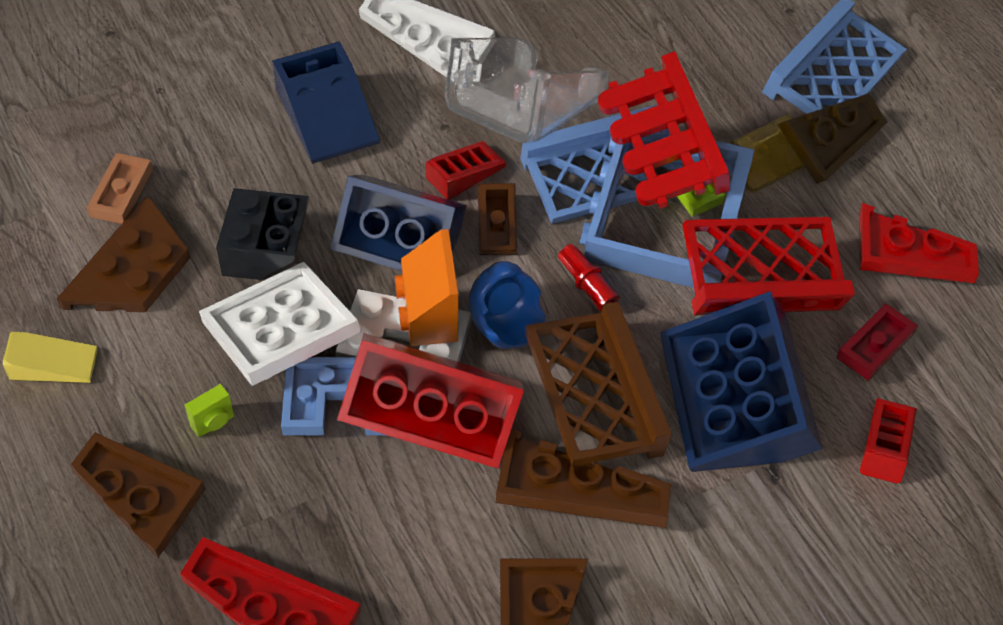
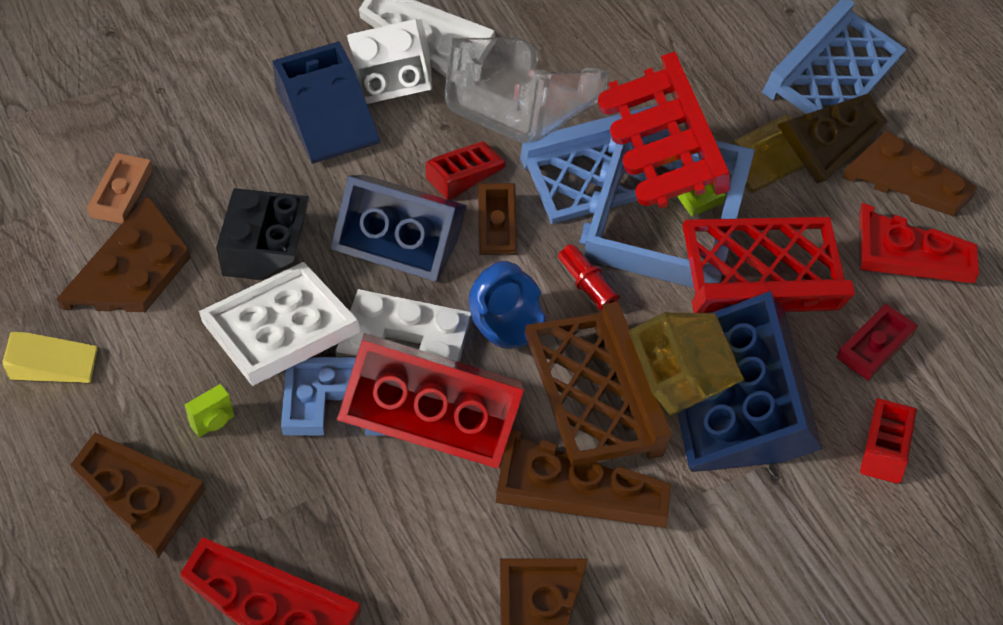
orange slope [394,229,458,346] -> none
none -> white slope [347,19,432,104]
none -> clear yellow slope [629,312,744,416]
none -> reddish brown wing [842,130,978,217]

